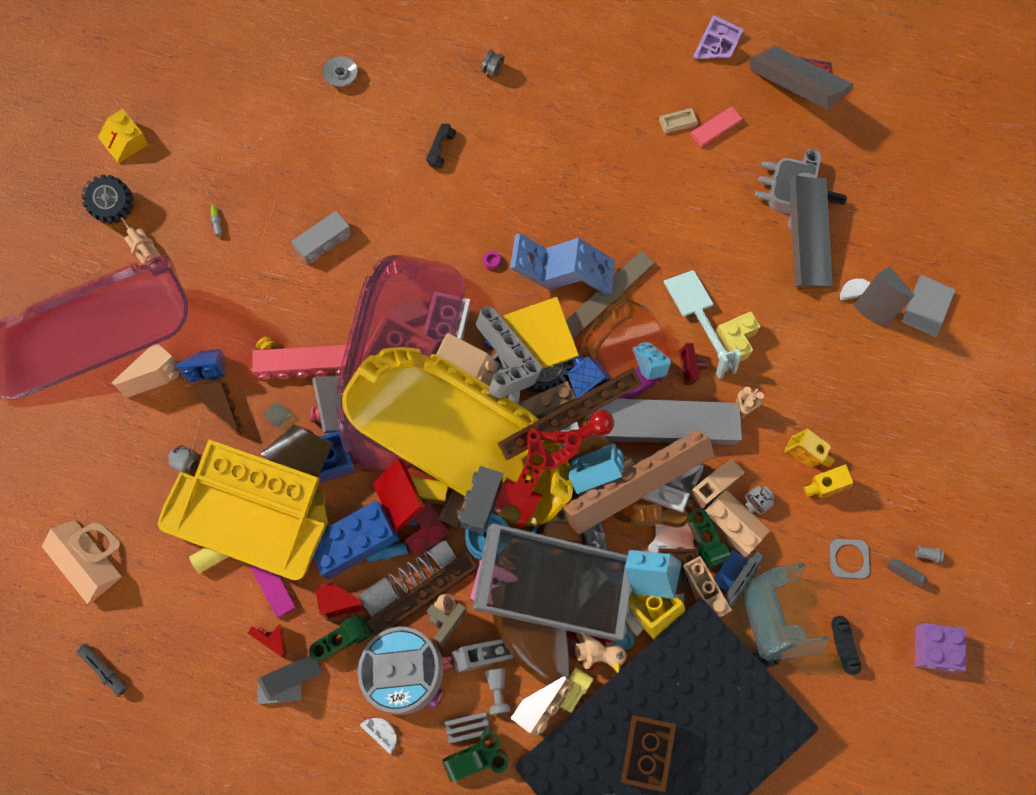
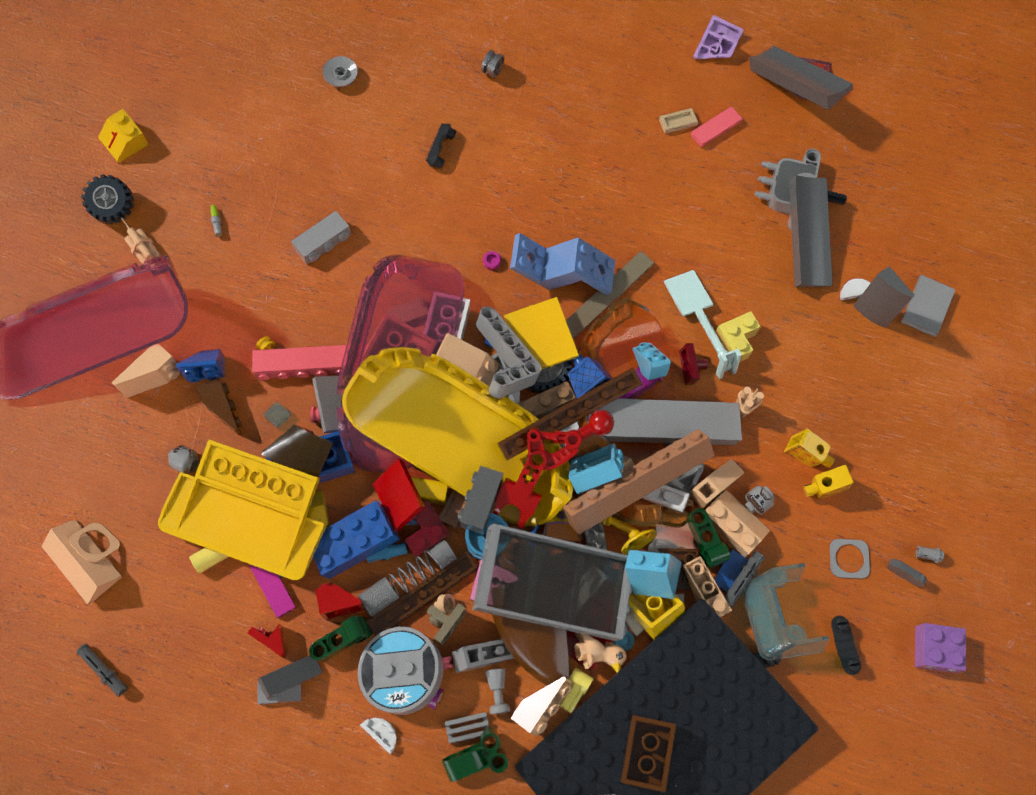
none -> yellow dish [600,516,657,554]

